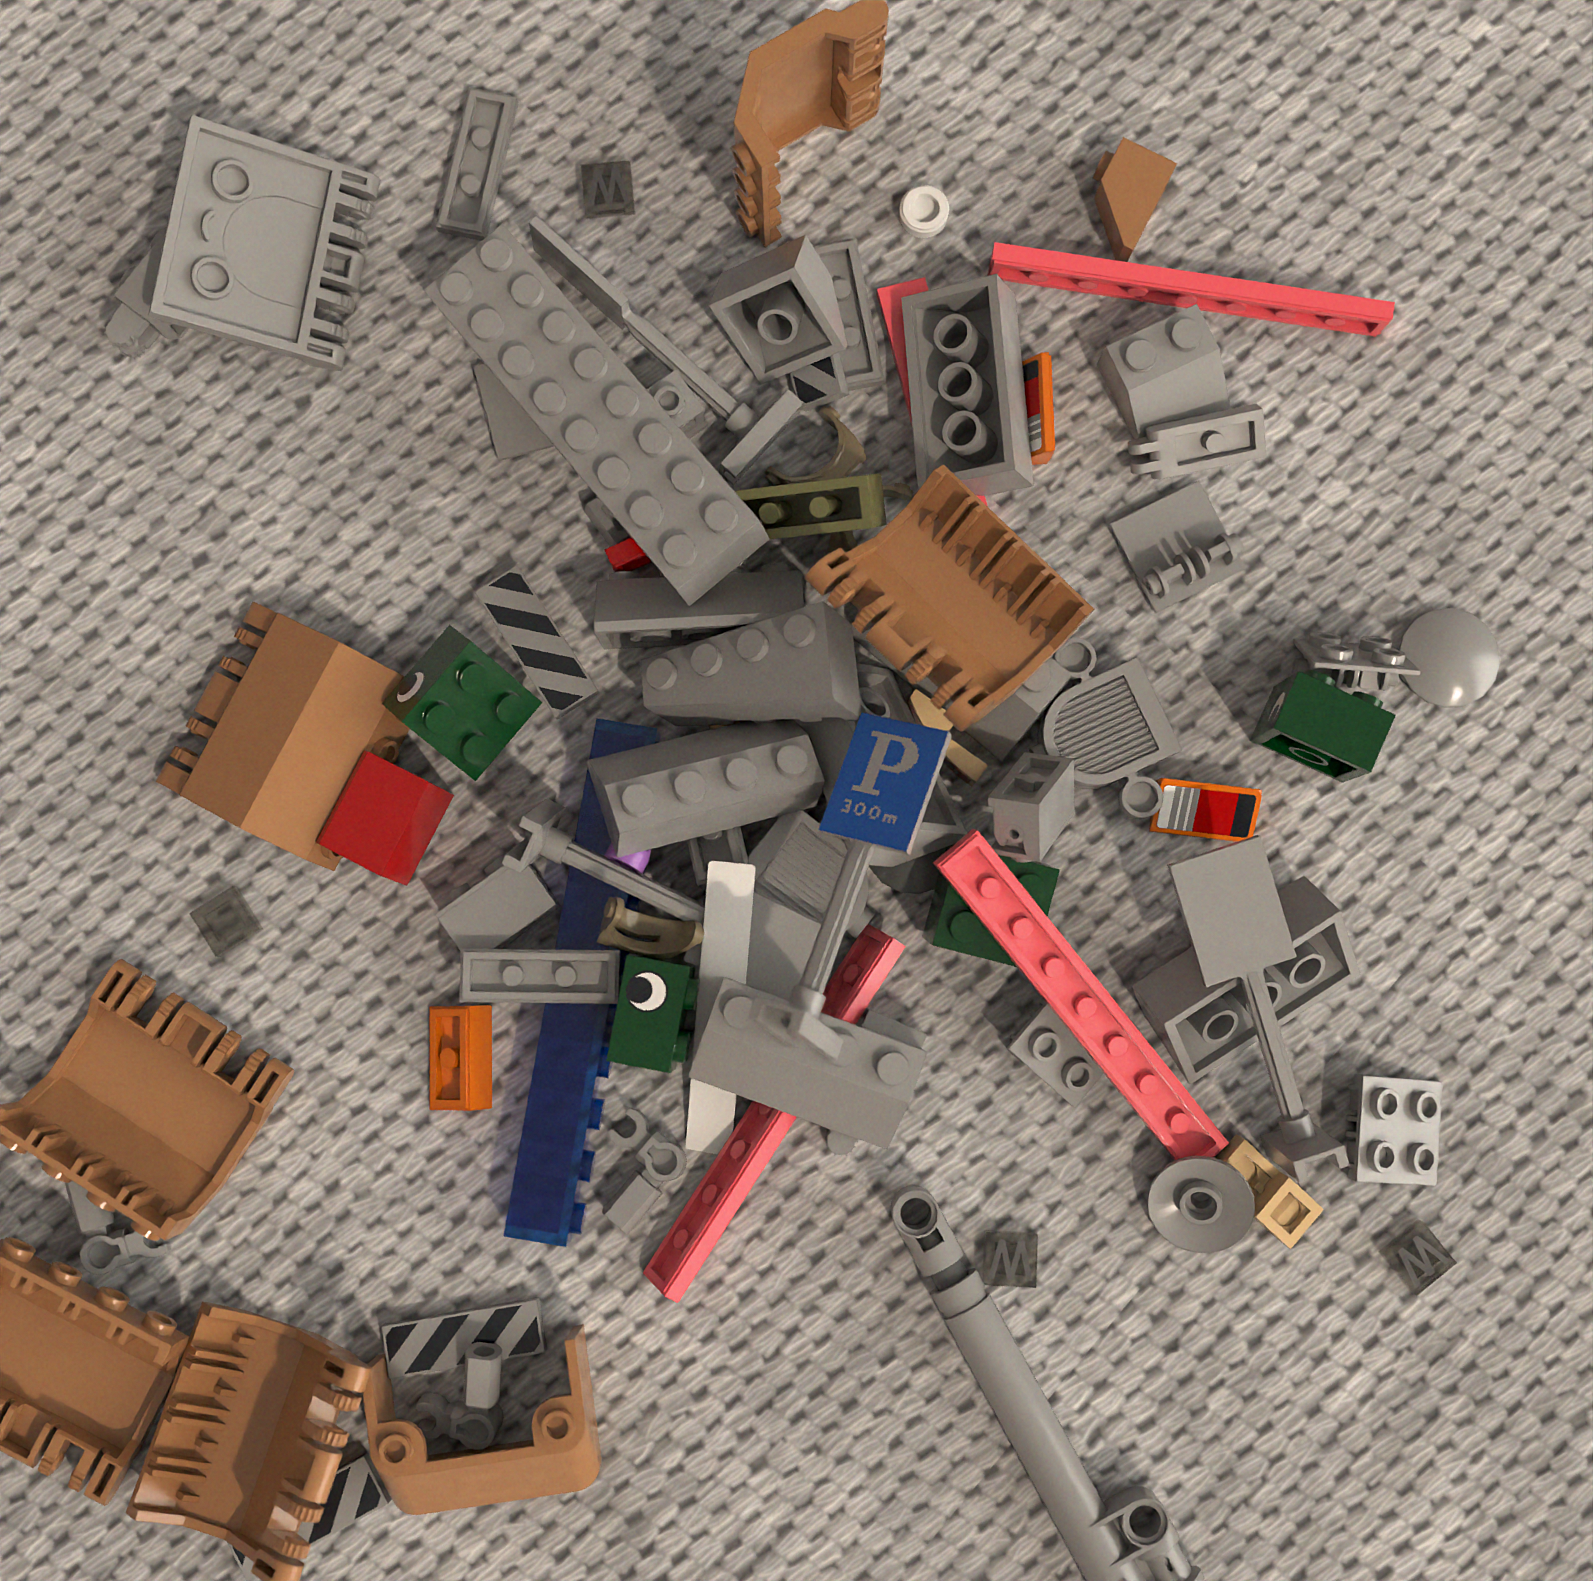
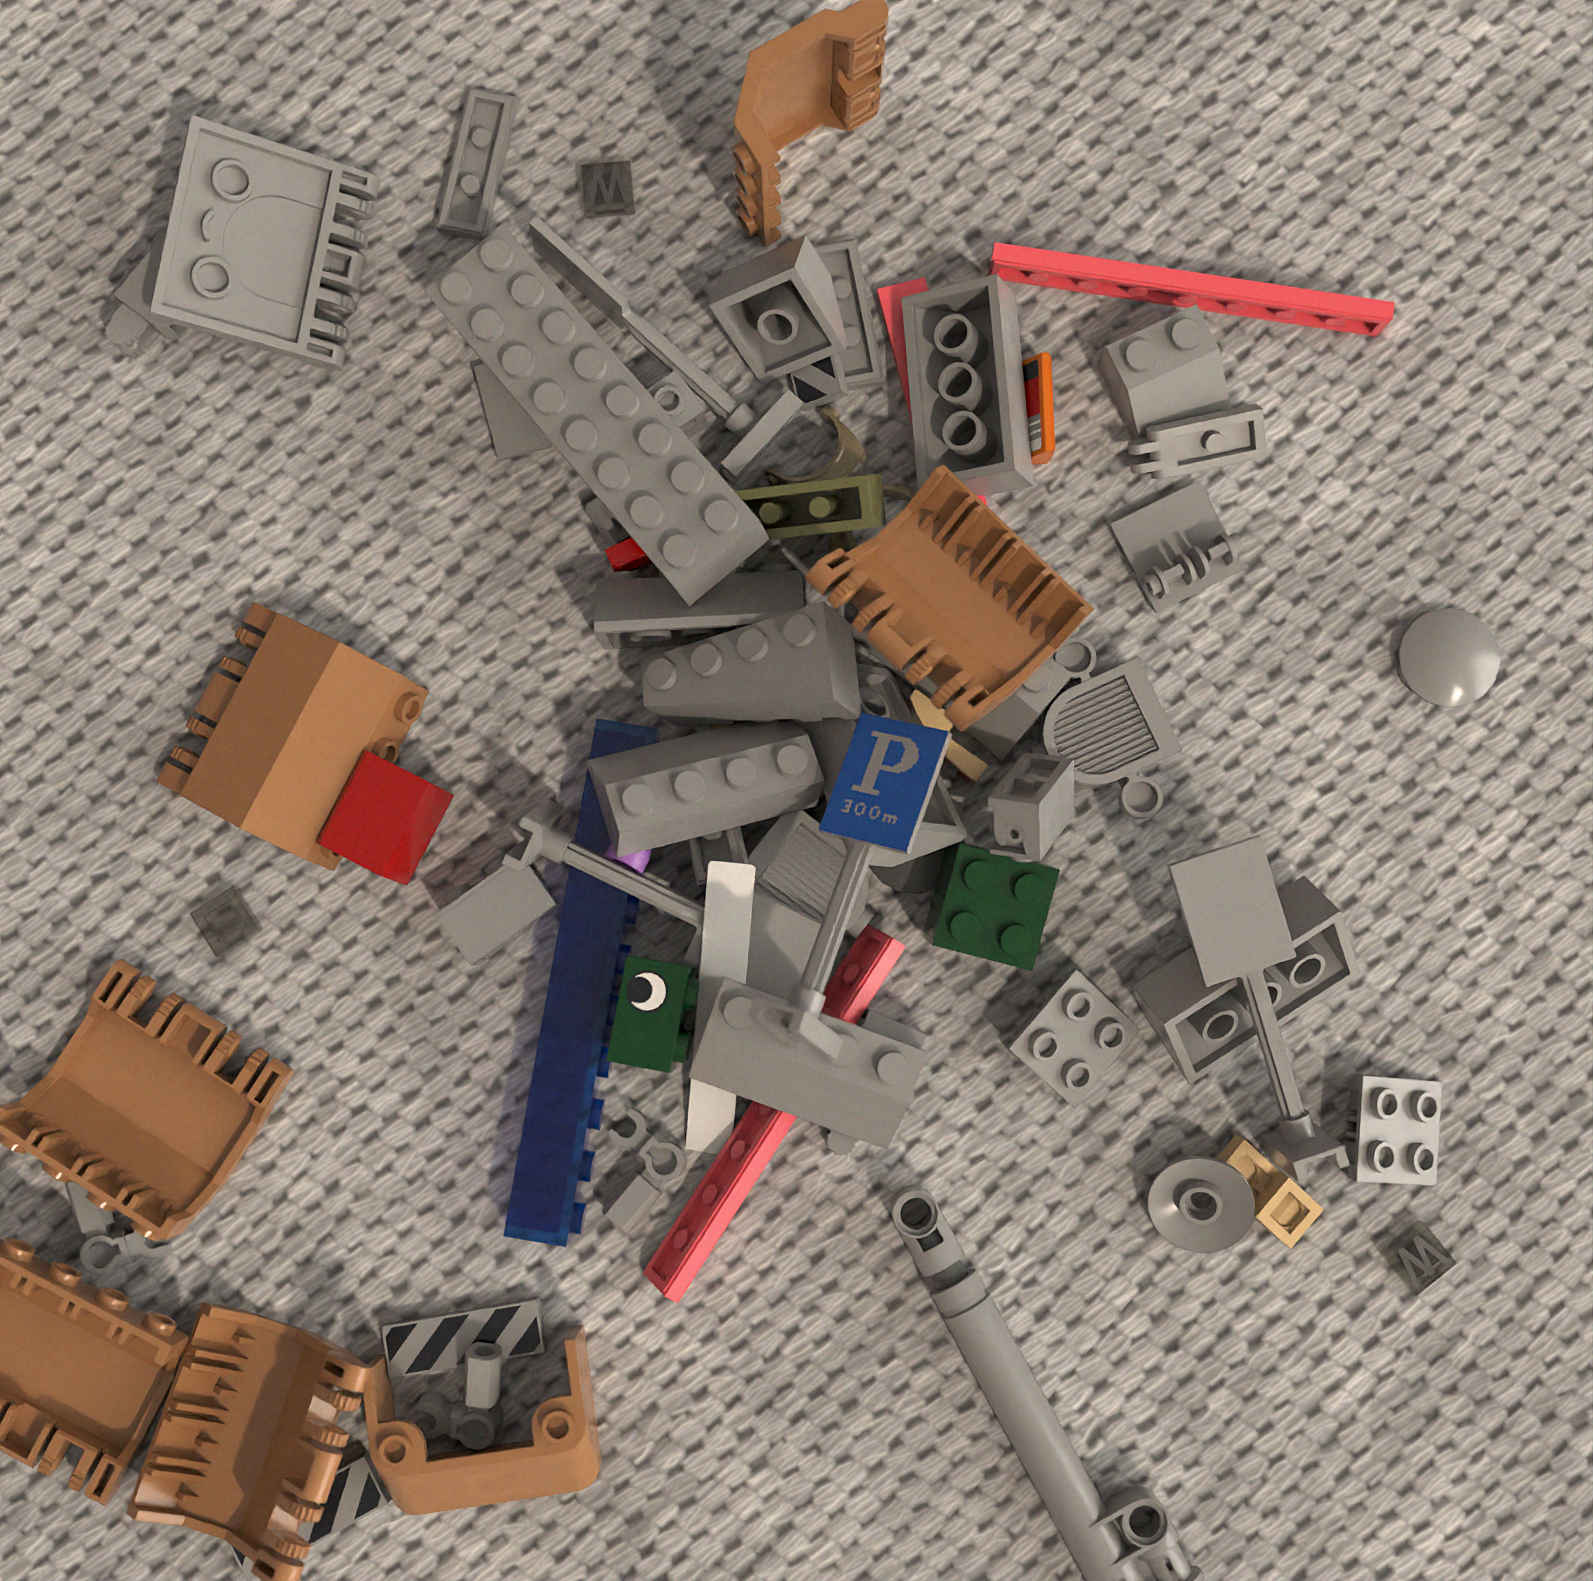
dark green brick [382,625,543,781] -> none
orange slope [429,1005,492,1111] -> none
light grey tile [459,949,621,1004] -> none
tile [474,565,600,720] -> none
dark tan helmet [597,897,704,960] -> none
white tile [899,185,949,238] -> none
coral tile [933,828,1229,1160] -> none
clear smoke tile [982,1230,1038,1288] -> none
medium nougat slope [1092,137,1177,262] -> none
slope [1149,778,1262,842] -> none
dark green brick [1250,670,1396,783] -> none
light grey hinge [1292,632,1421,691] -> none

